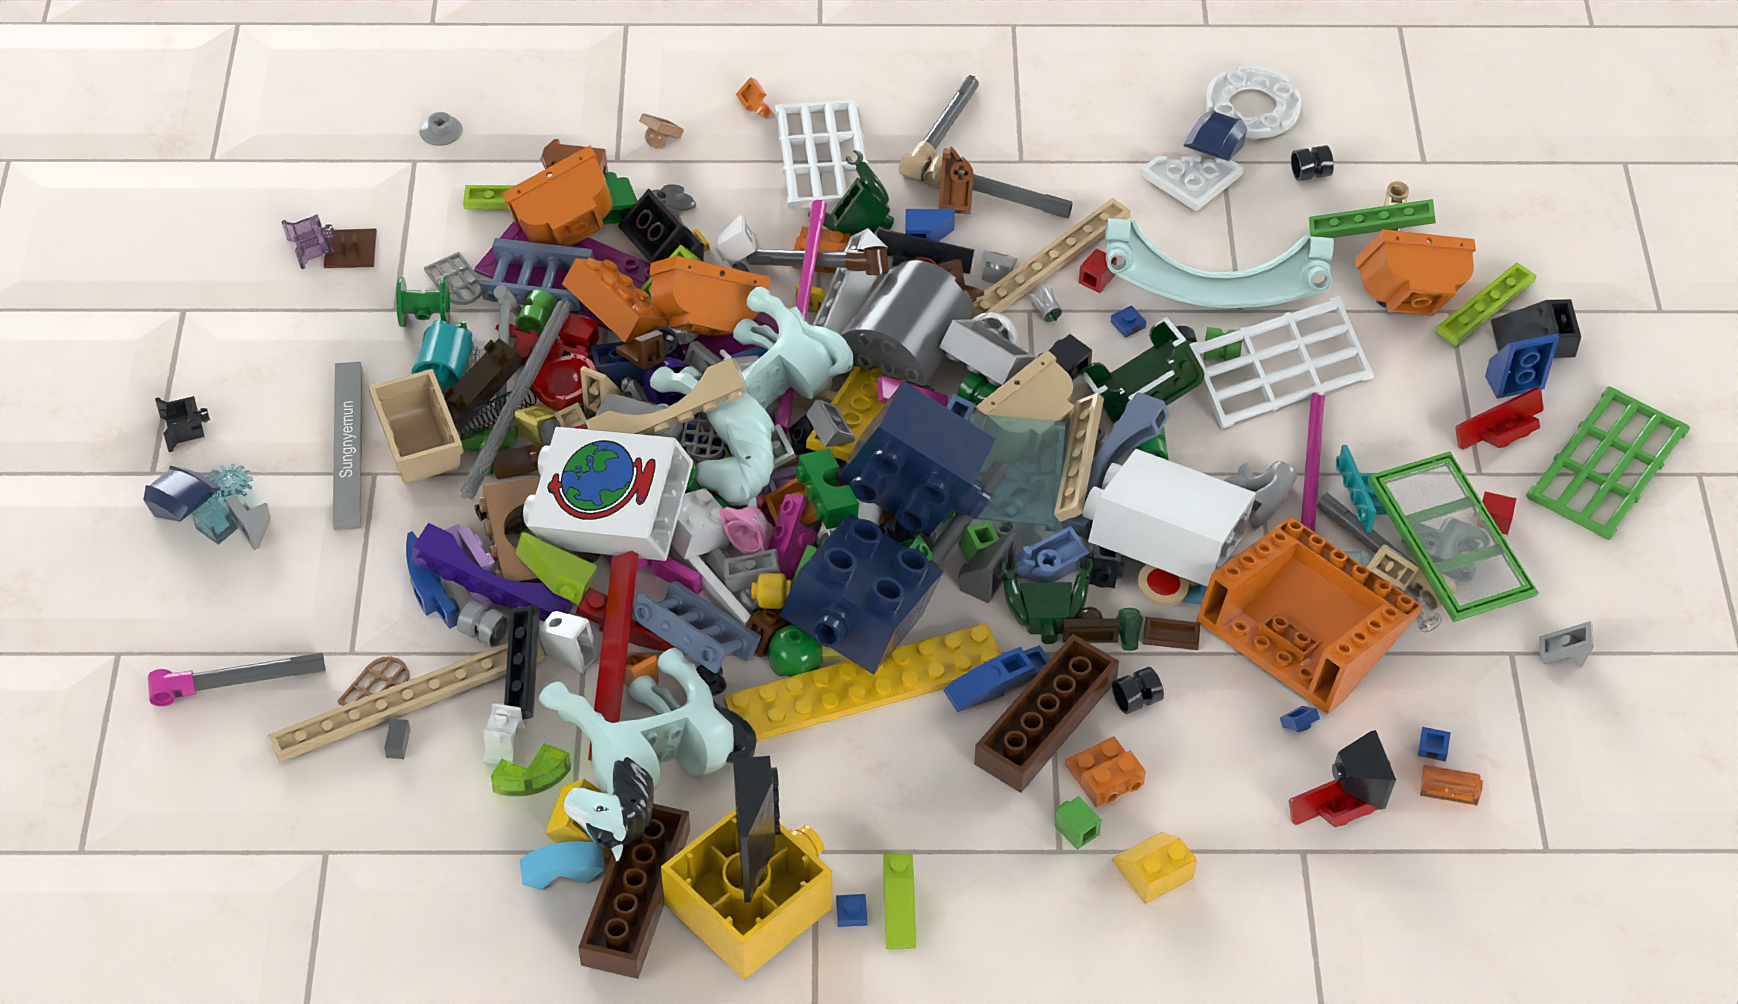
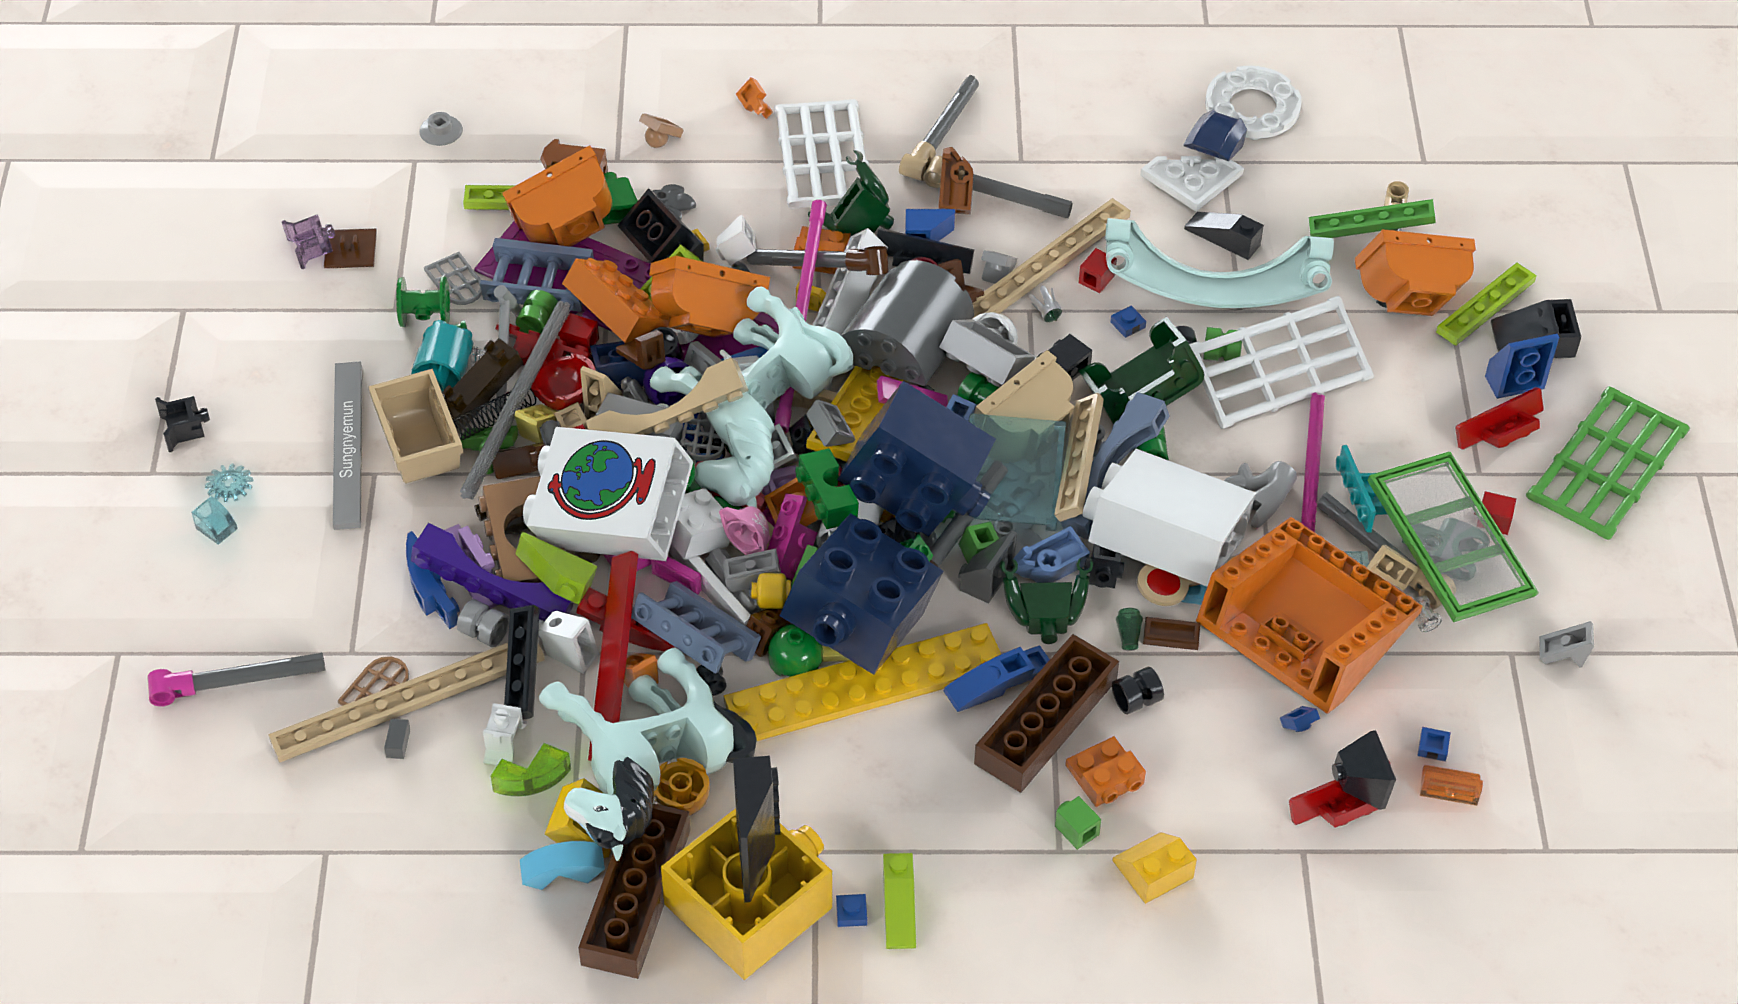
dark blue slope [143,466,221,522] -> none
light grey slope [225,494,271,550] -> none
dark brown tile [1062,607,1120,643] -> none
black wheel [1291,145,1334,181] -> none
none -> light orange cylinder [654,758,710,816]
none -> black slope [1184,211,1264,260]

